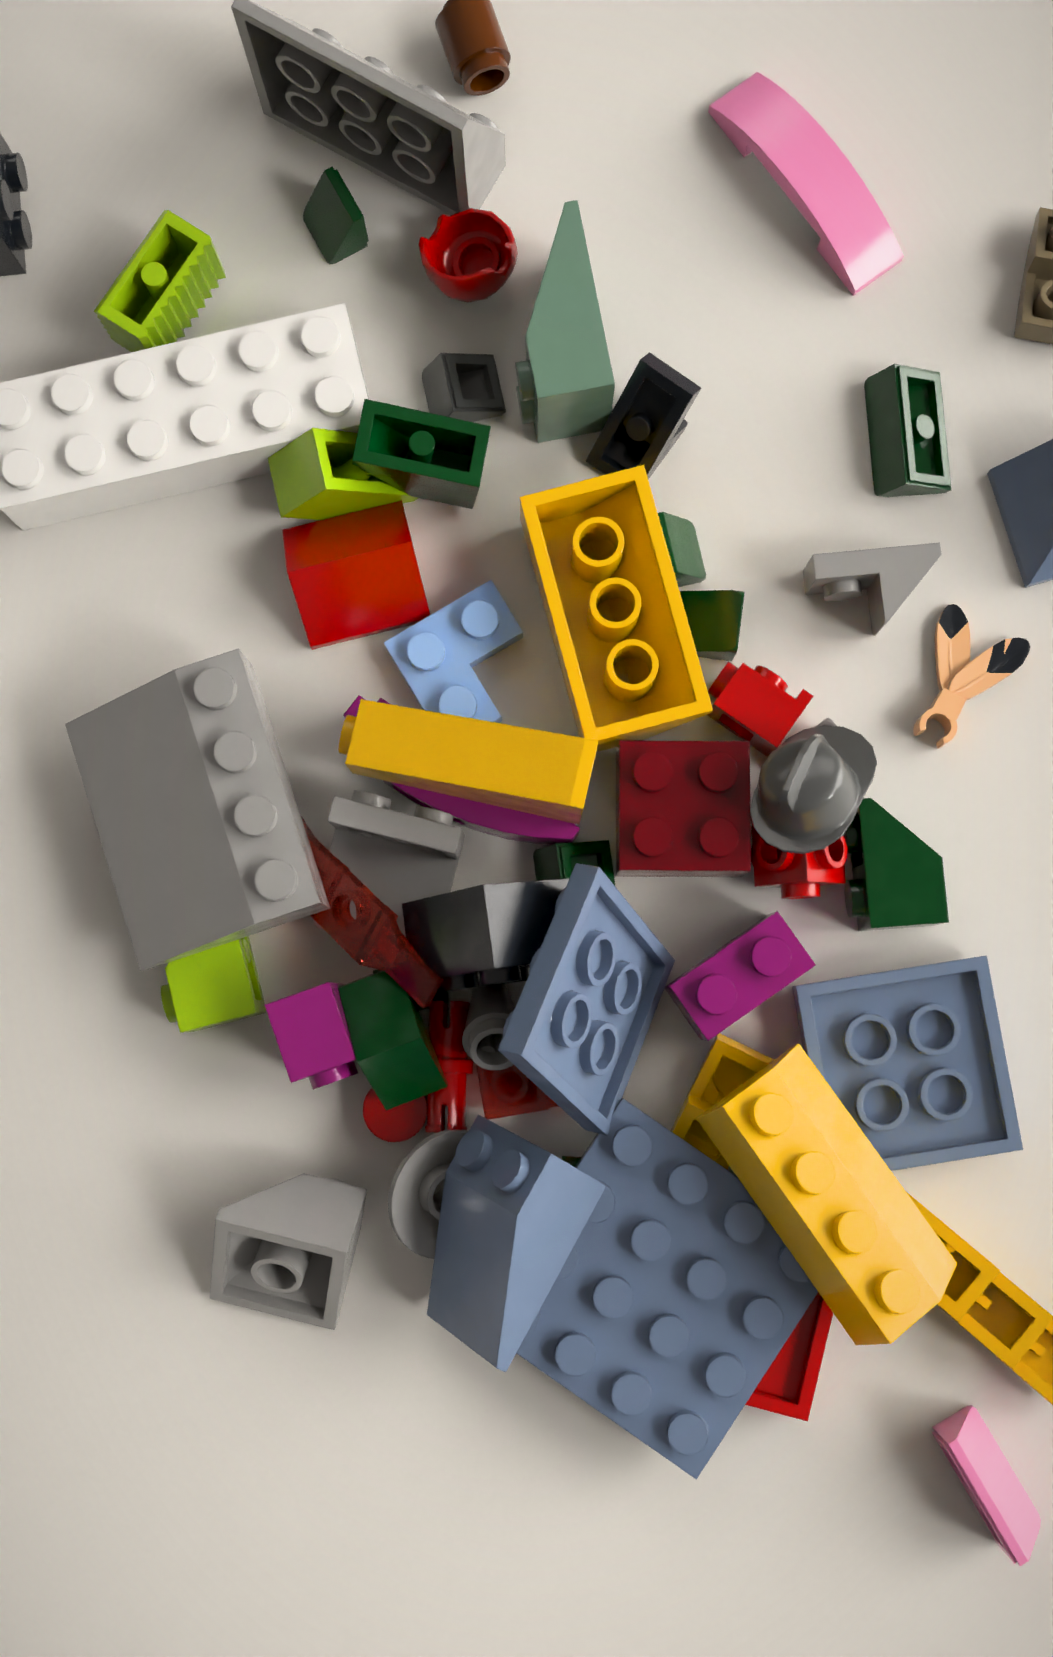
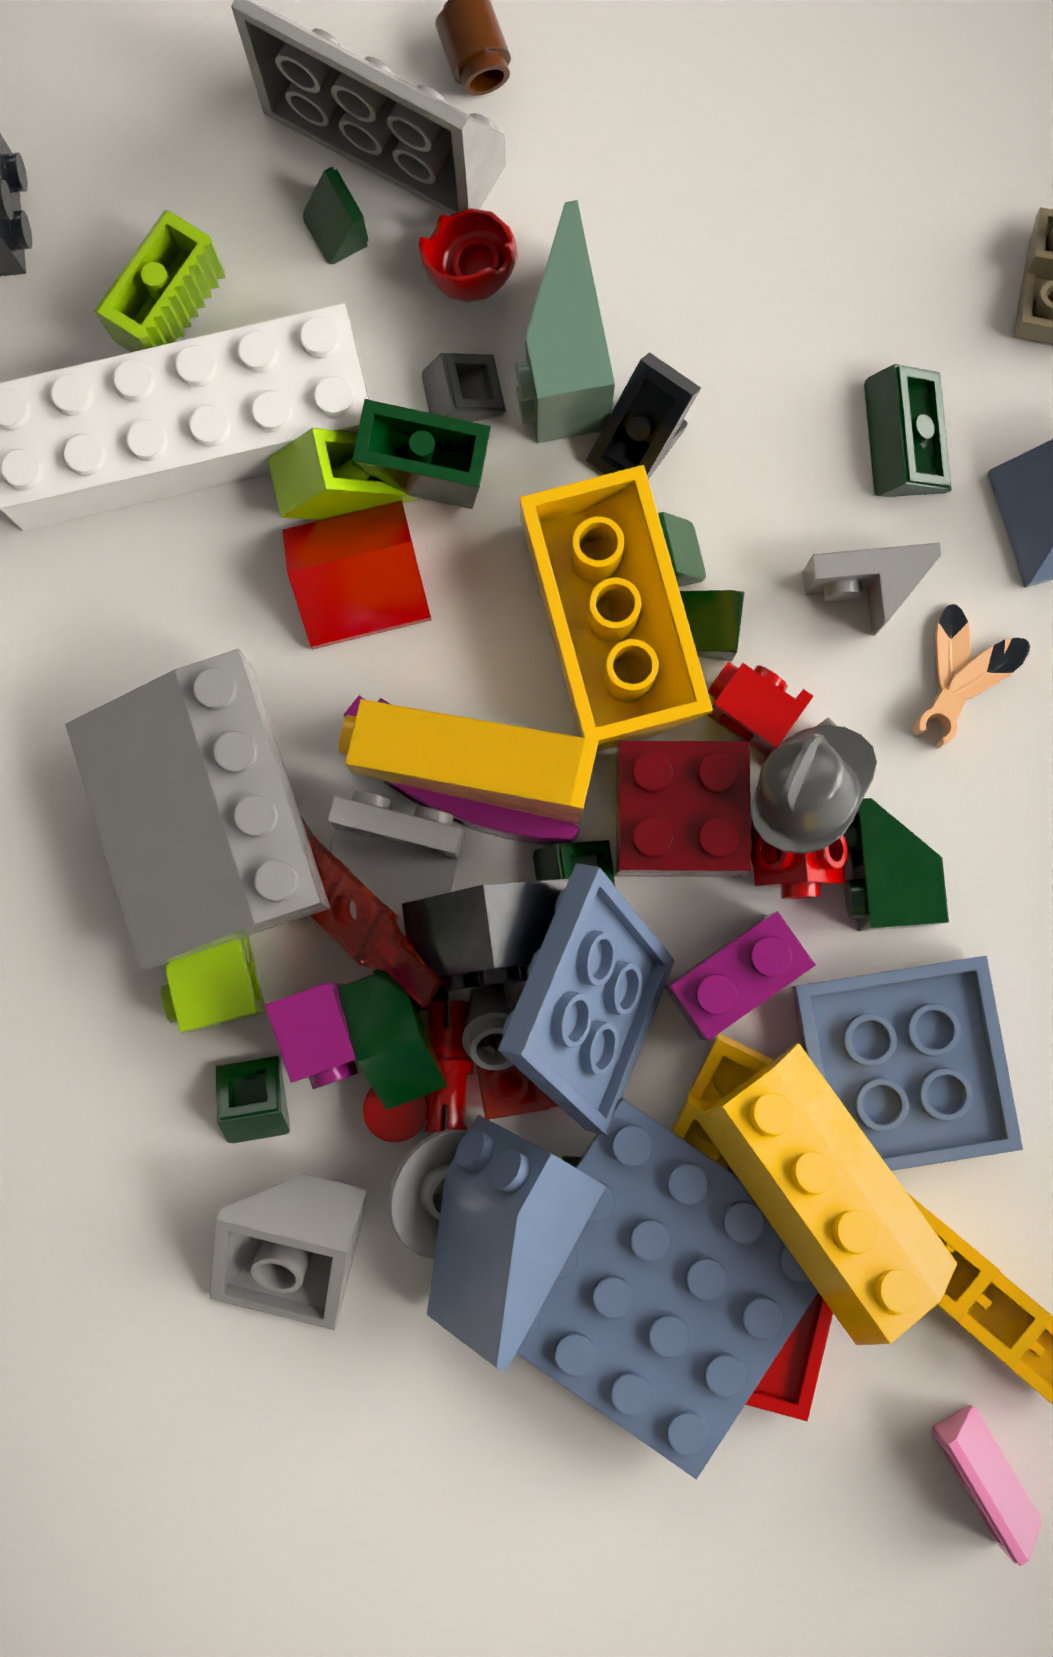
light blue plate [384,580,523,723] -> none
bright pink slope [708,72,904,296] -> none
none -> dark green slope [215,1056,290,1143]

